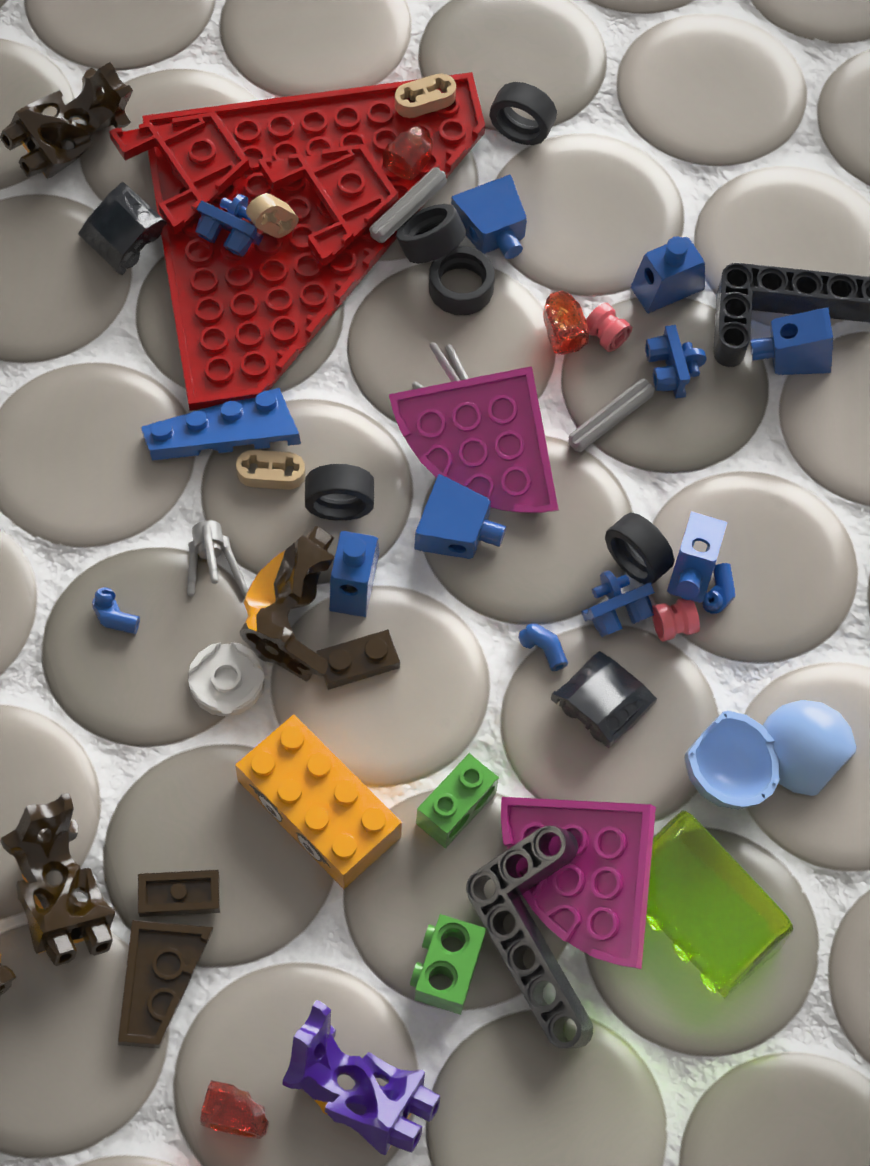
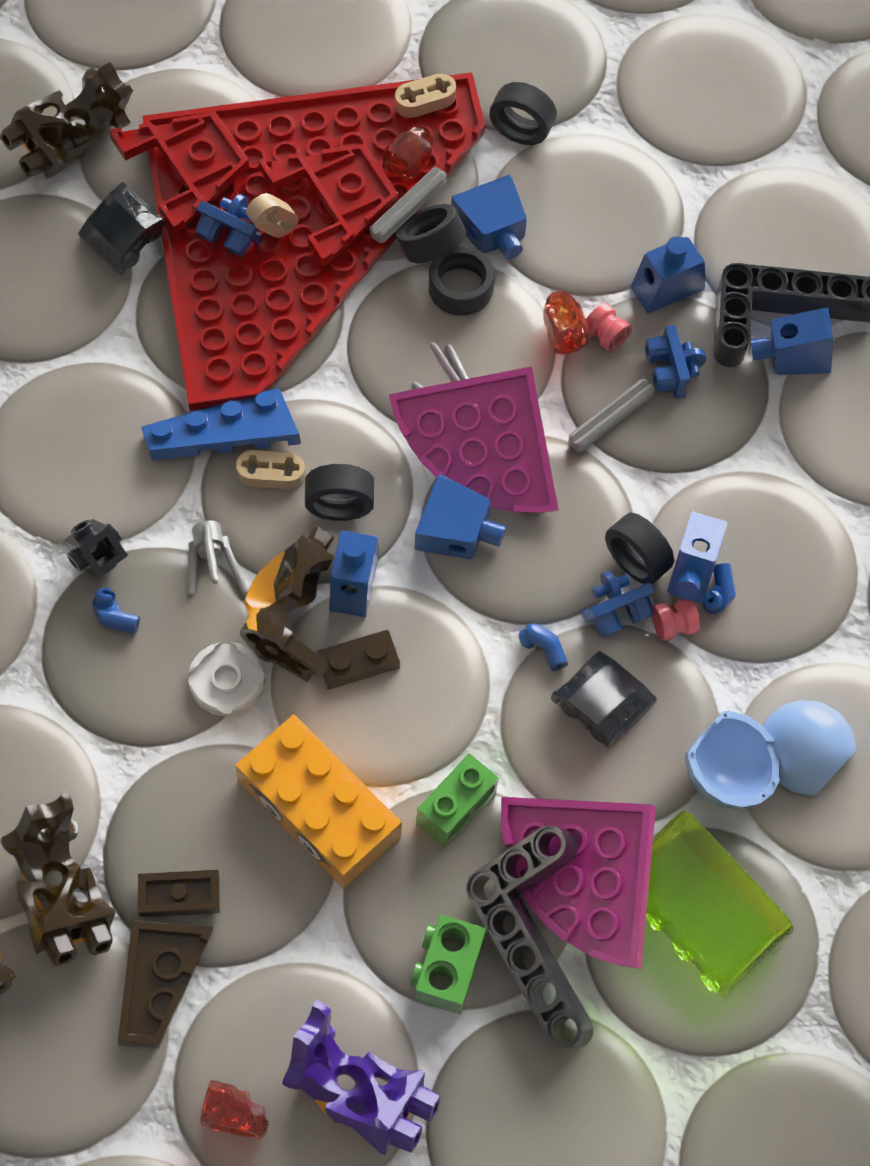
none -> black brick [63,519,128,578]

